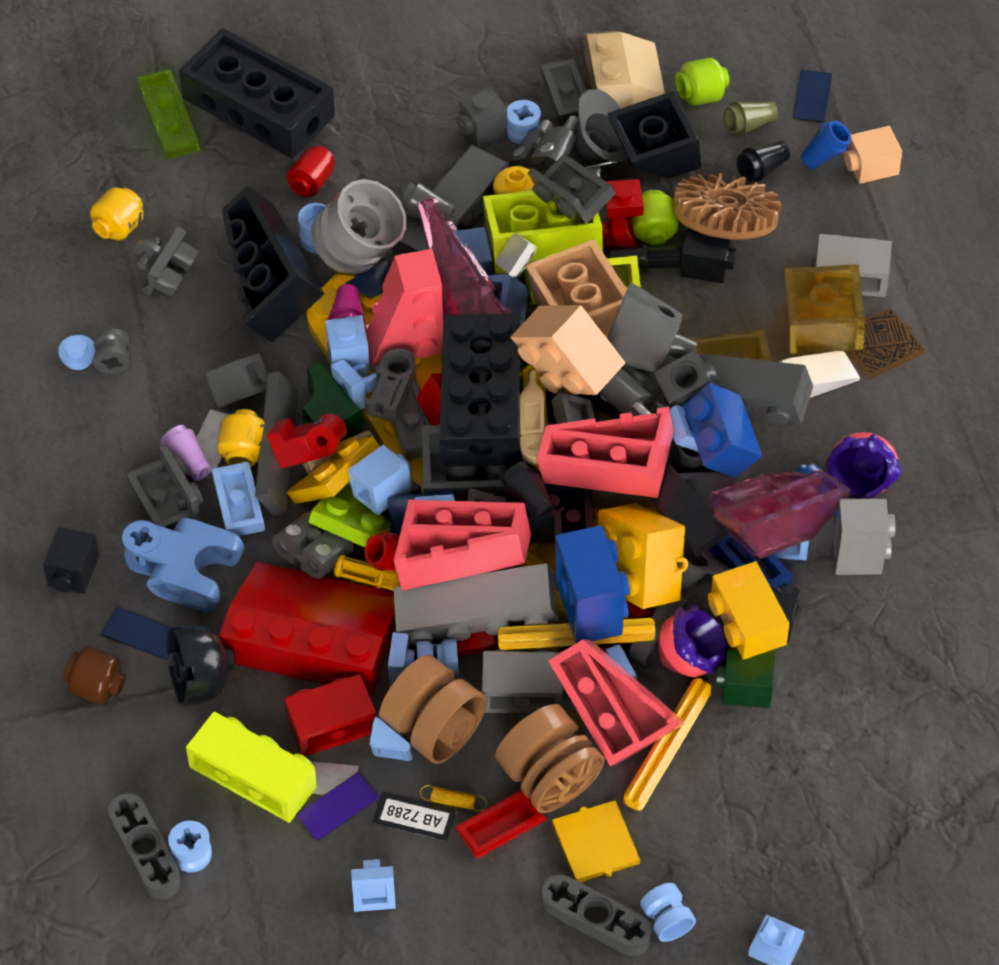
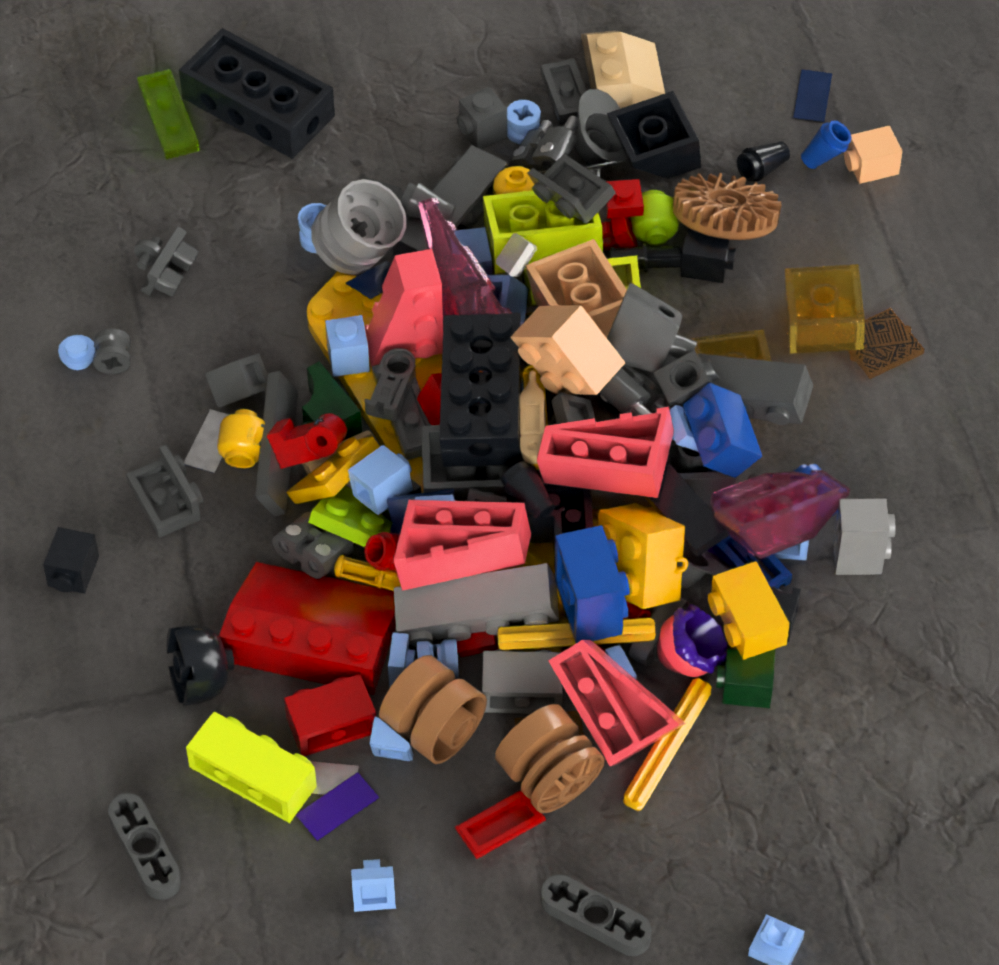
reddish brown head [63,647,126,705] -> none
yellow head [90,187,144,241] -> none
dark blue sticker [101,607,172,659] -> none
medium blue piece [122,518,245,613] -> none
lavender cone [160,425,212,482] -> none
light blue wheel [168,820,212,873] -> none
light blue plate [211,461,265,536] -> none
black wedge [222,186,324,342] -> none
red brick [287,145,335,197] -> none
dark pink cone [328,284,365,325] -> none
light blue tile [331,359,377,410] -> none
sticker [372,792,457,841] -> none
yellow piece [420,785,487,811] -> none
yellow piece [552,800,640,882] -> none
light blue wheel [640,883,696,942] -> none
lime head [675,58,729,106] -> none
olive cone [723,101,778,136] -> none
white slope [779,350,860,398] -> none
light grey brick [813,234,892,298] -> none
dark purple hair [825,432,902,499] -> none

